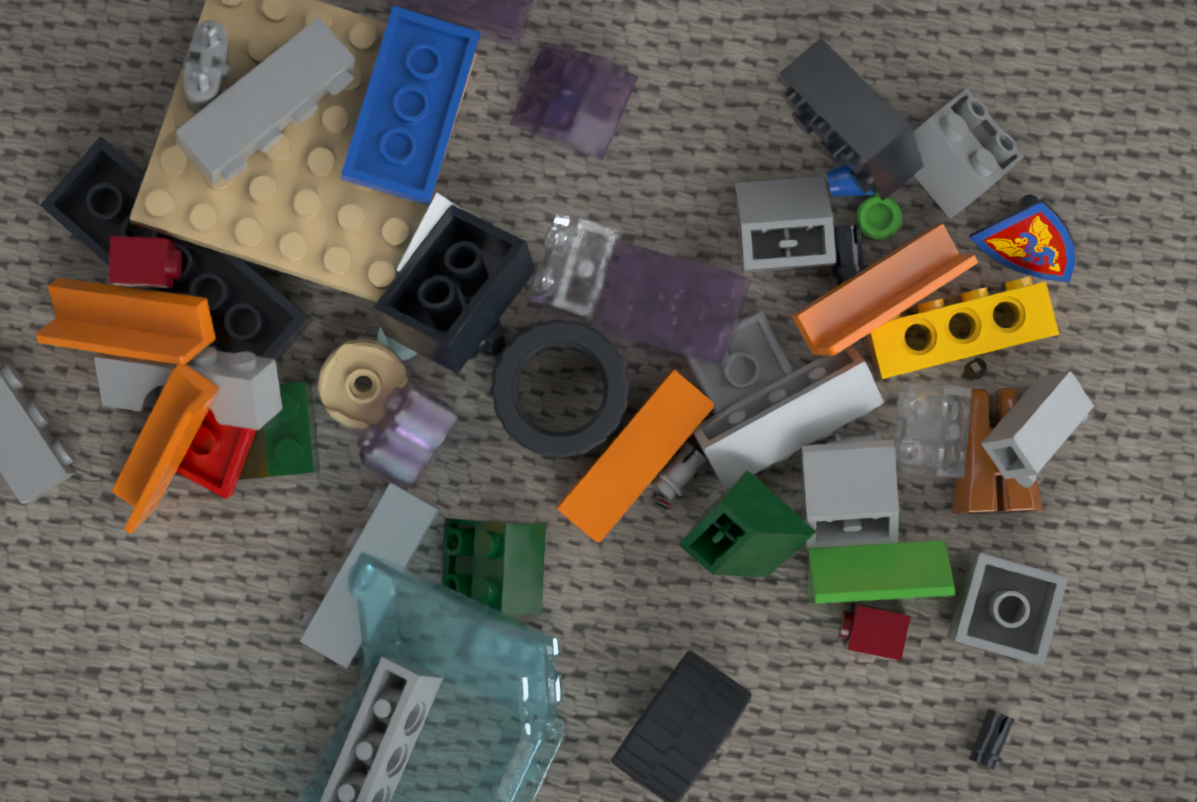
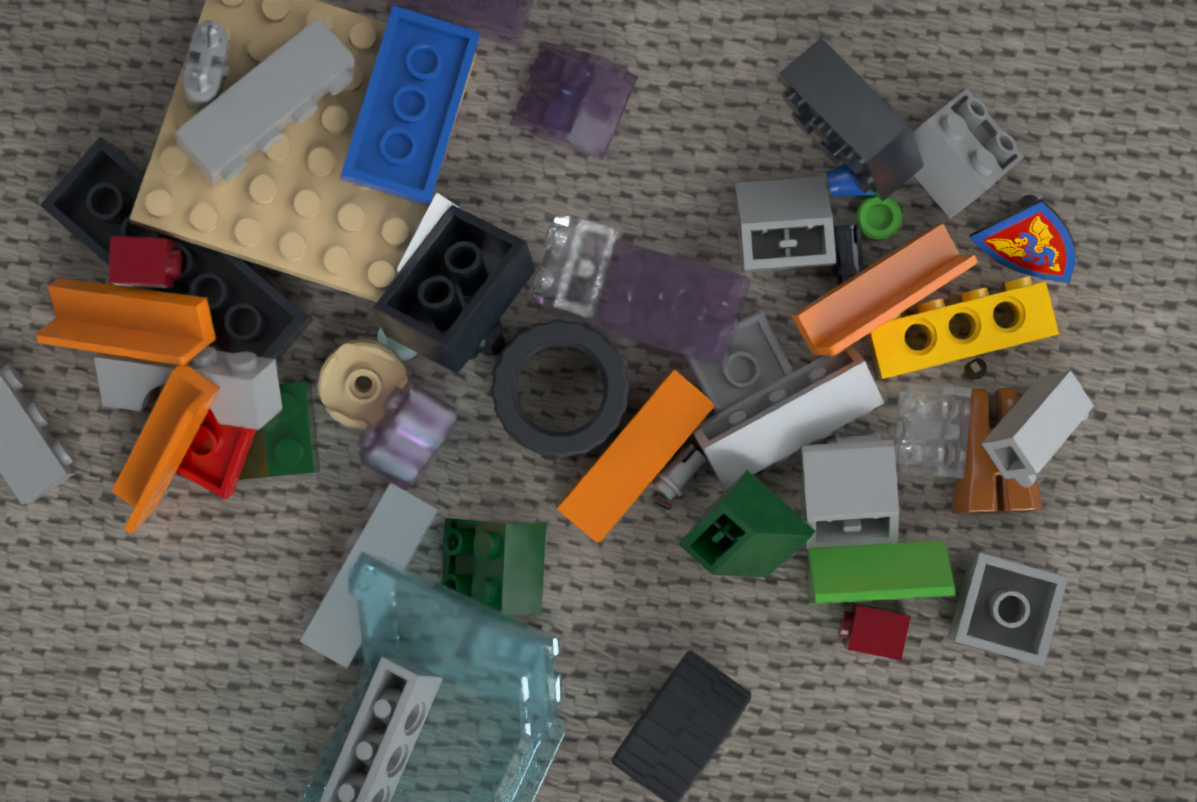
black pin [968,709,1015,770] -> none

